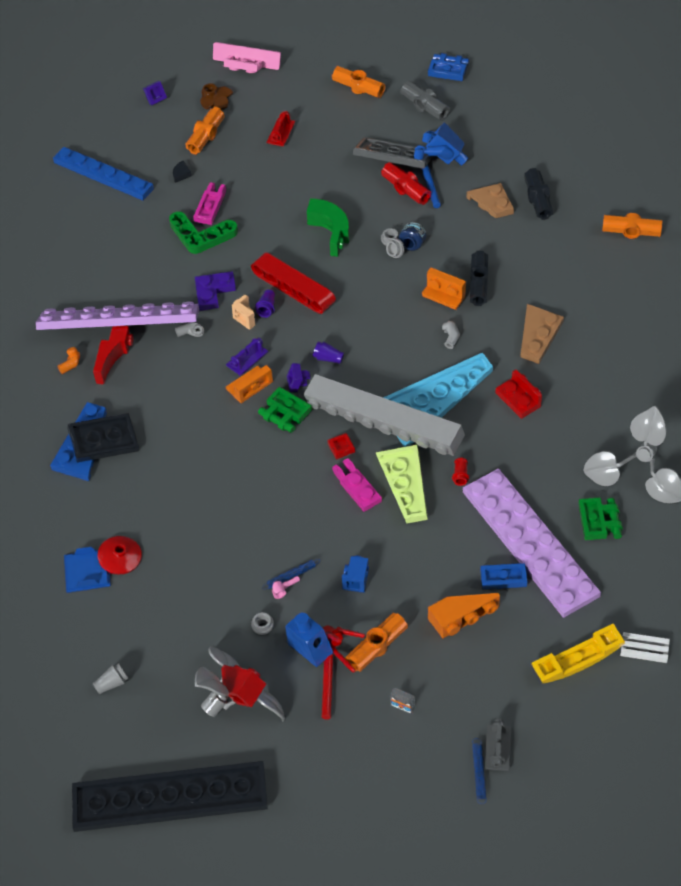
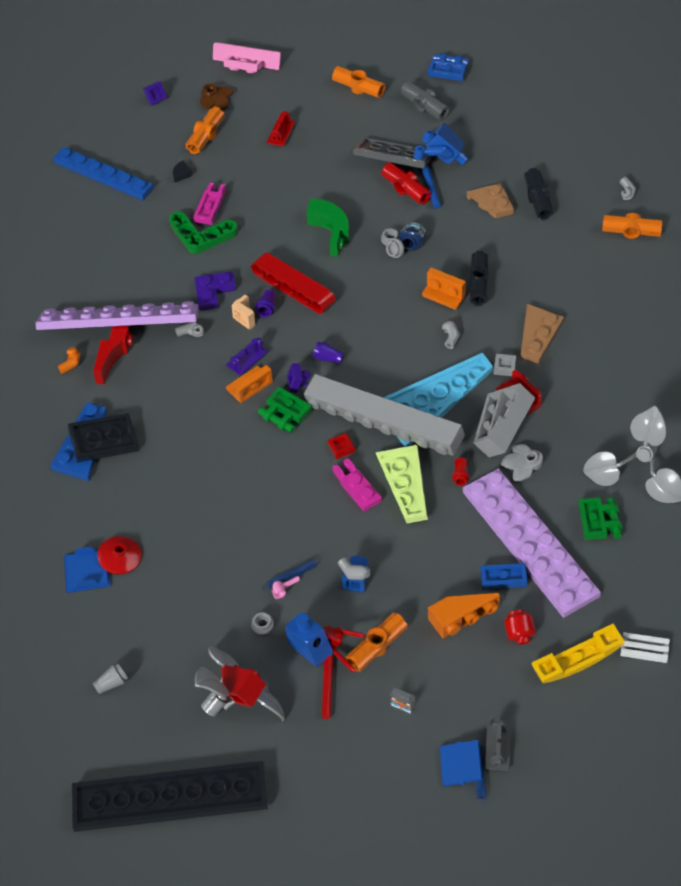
none -> light grey arm [338,557,370,580]
none -> blue piece [440,740,482,787]
none -> light grey wedge [473,383,535,458]
none -> light grey plate [494,354,516,376]
none -> light grey plate [501,444,543,482]
none -> red head [504,610,536,645]
none -> light grey arm [620,177,637,200]

